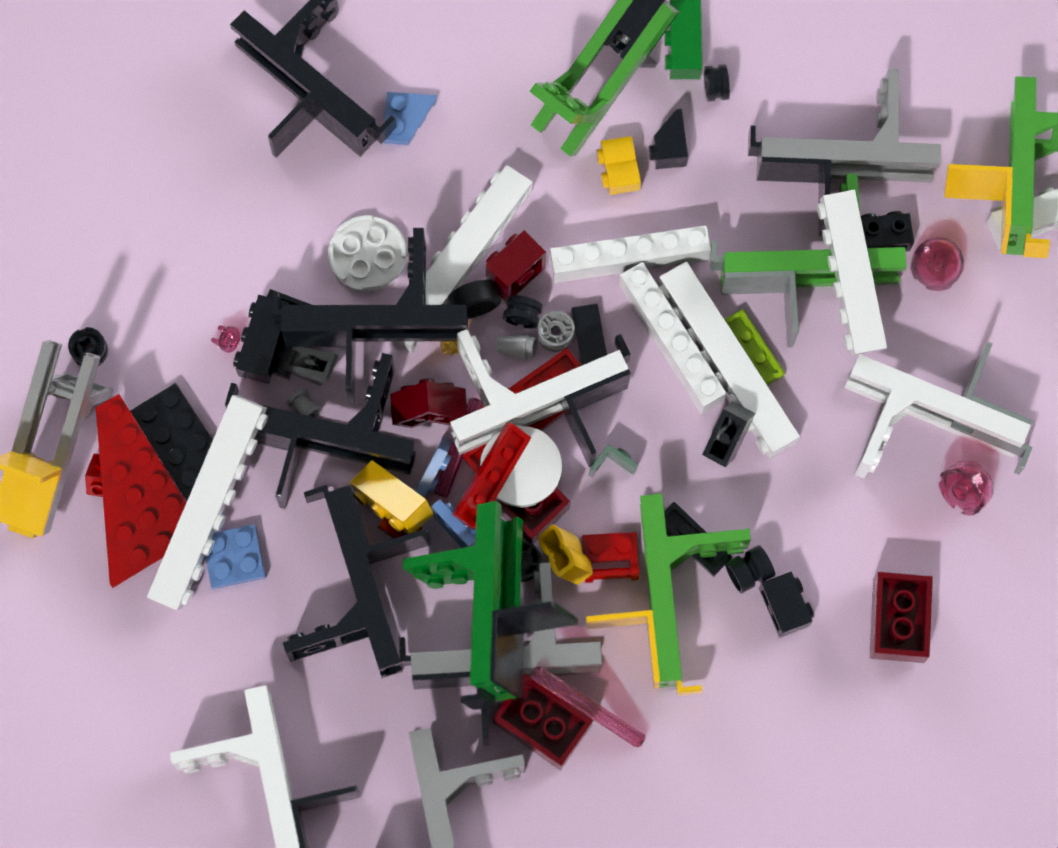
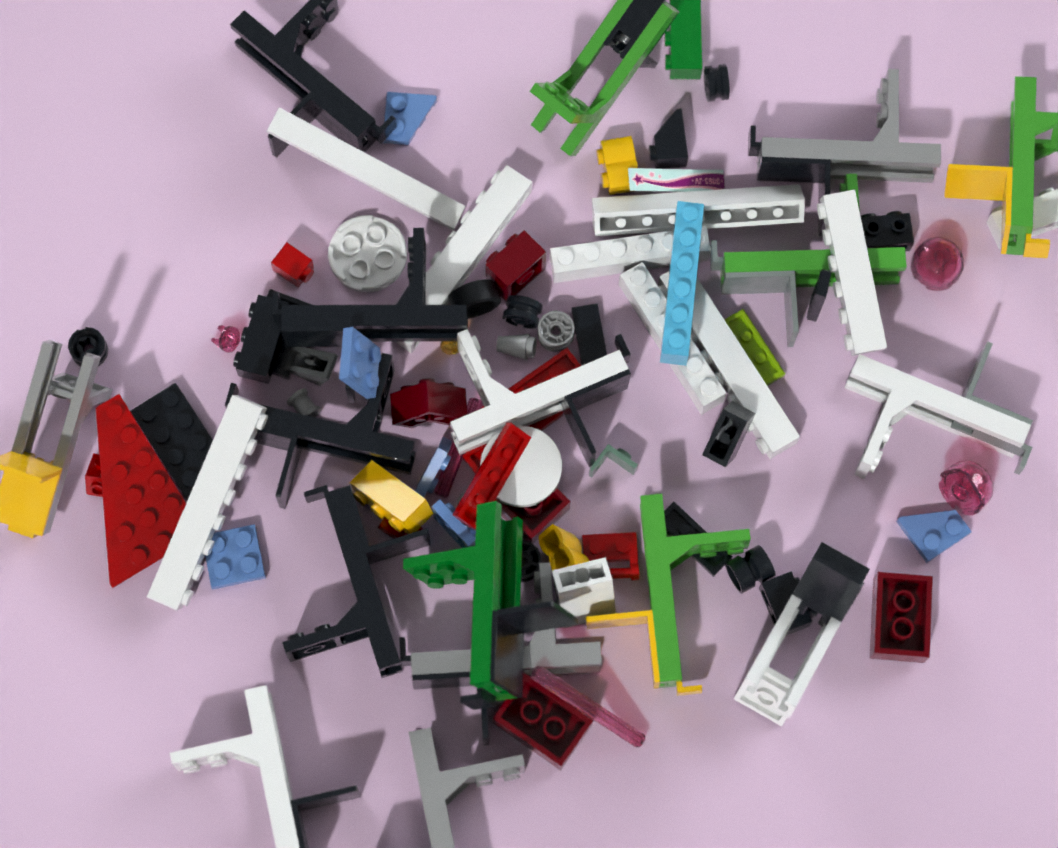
none -> white tile [266,107,465,230]
none -> red brick [271,242,314,288]
none -> medium blue plate [339,327,381,399]
none -> white brick [552,557,616,628]
none -> white brick [592,184,805,236]
none -> sticker [628,168,725,192]
none -> medium azure brick [660,201,704,366]
none -> piece [734,542,870,726]
none -> black tile [806,270,832,322]
none -> medium blue wing [896,510,972,563]

